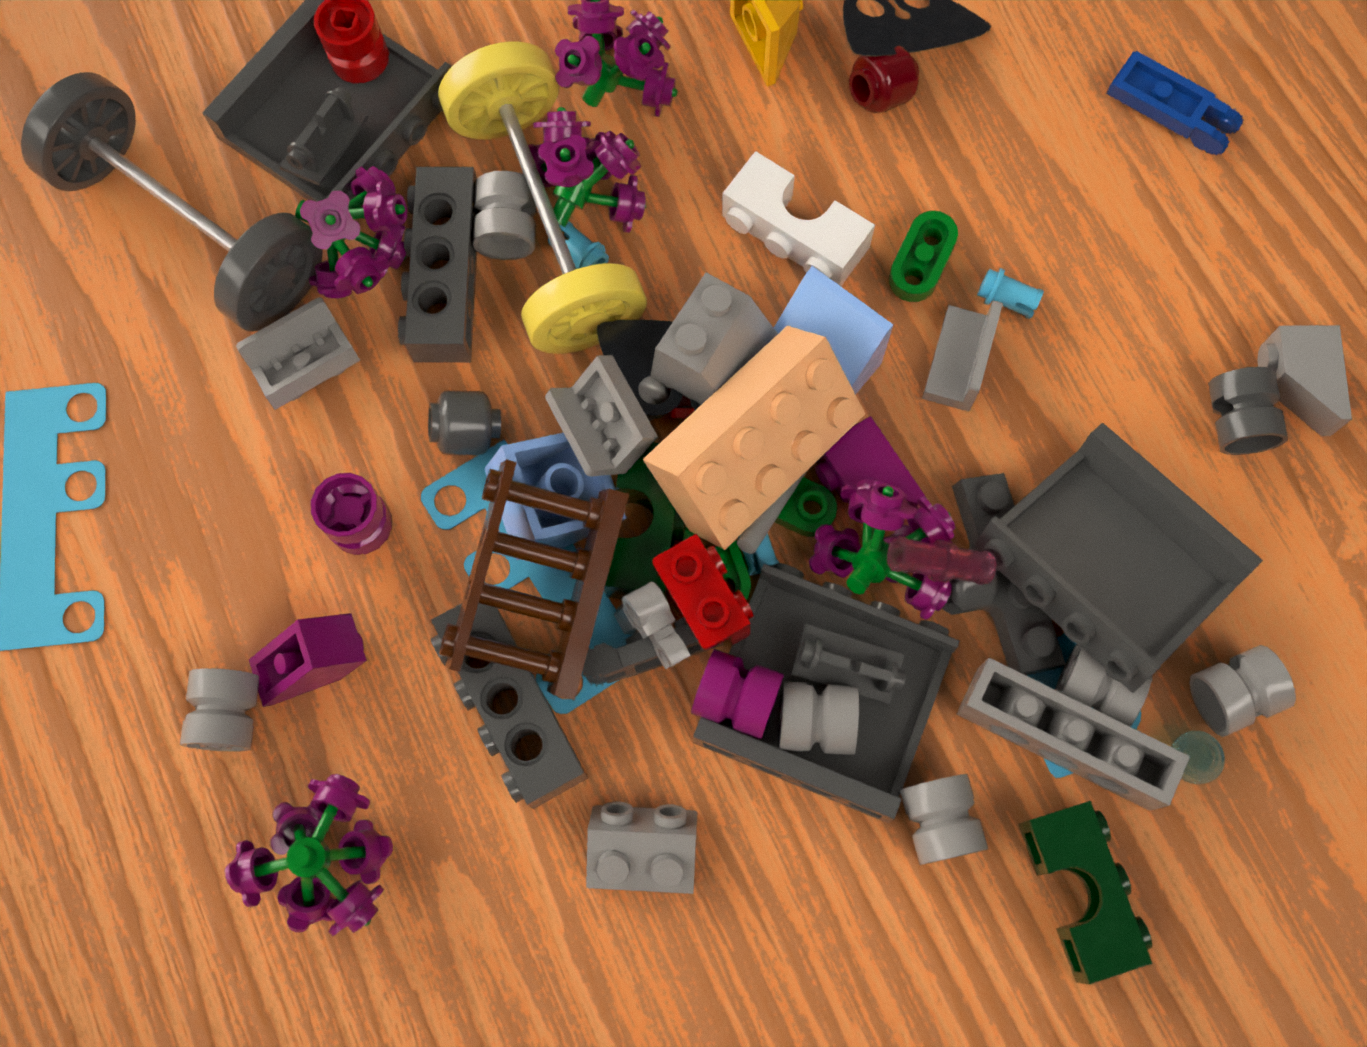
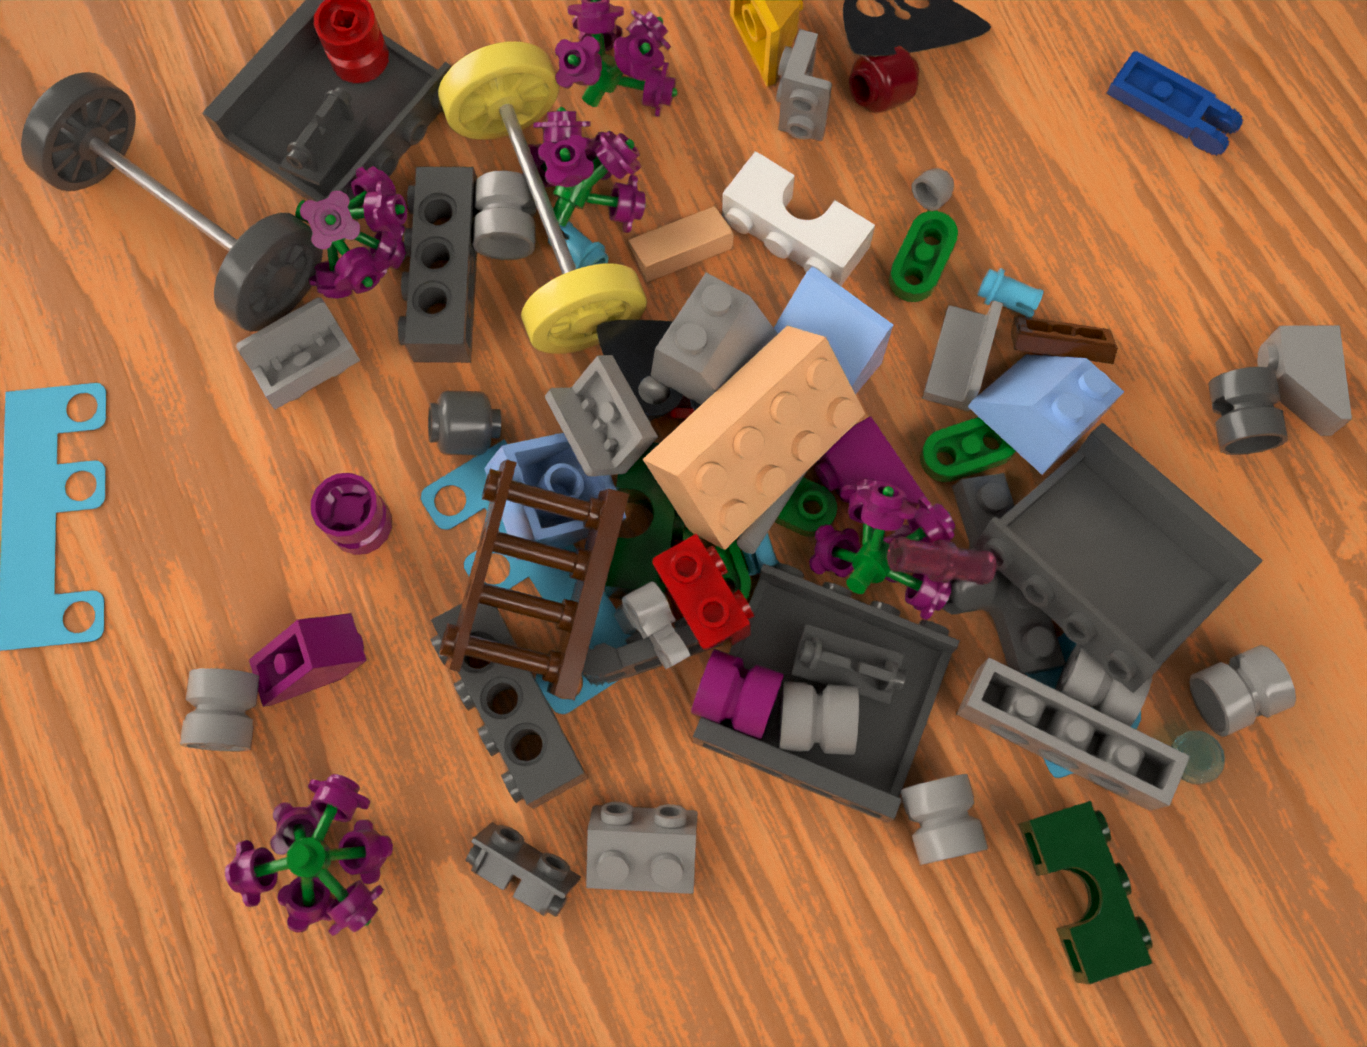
none -> dark grey hinge [465,822,581,917]
none -> light nougat slope [628,206,734,283]
none -> light grey bracket [776,29,832,141]
none -> light grey hinge [912,168,954,211]
none -> green plate [920,417,1015,482]
none -> light blue slope [968,354,1124,474]
none -> reddish brown plate [1011,316,1118,364]

